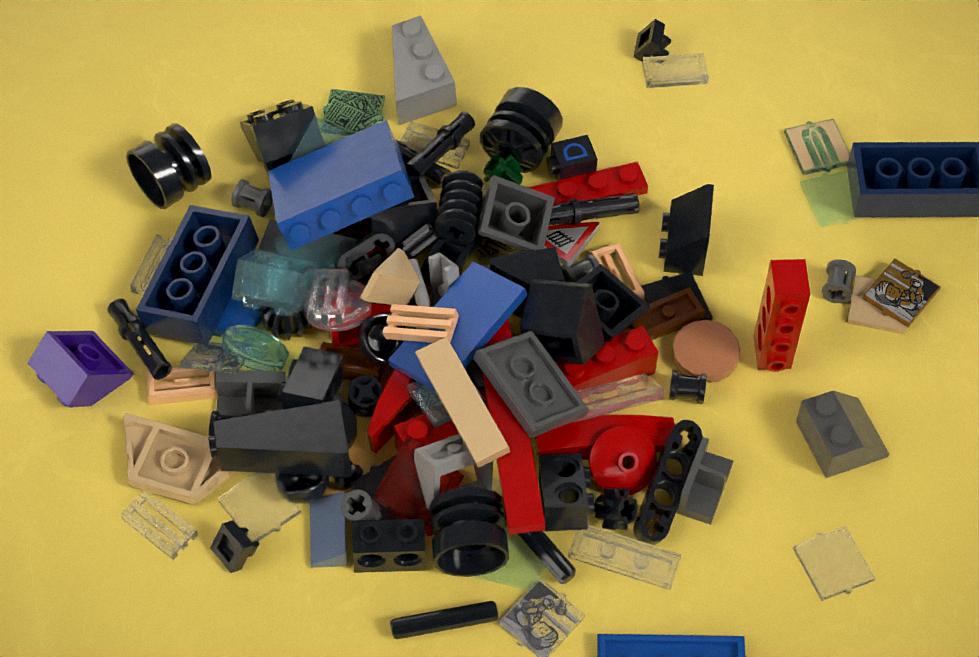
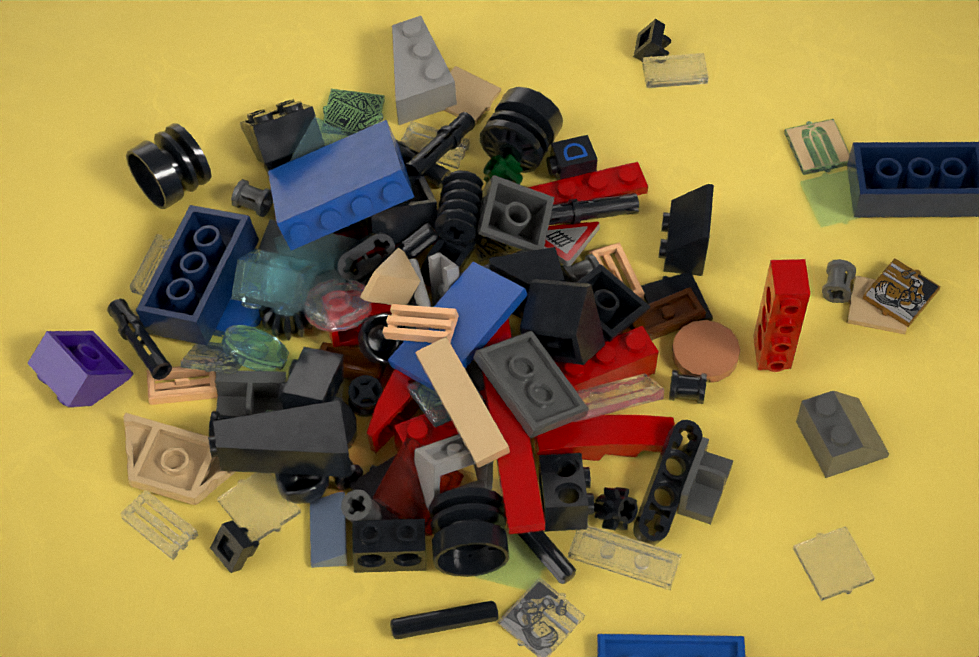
clear tile [307,269,349,323] -> none
red dish [589,426,657,496] -> none
none -> tan piece [444,66,501,124]

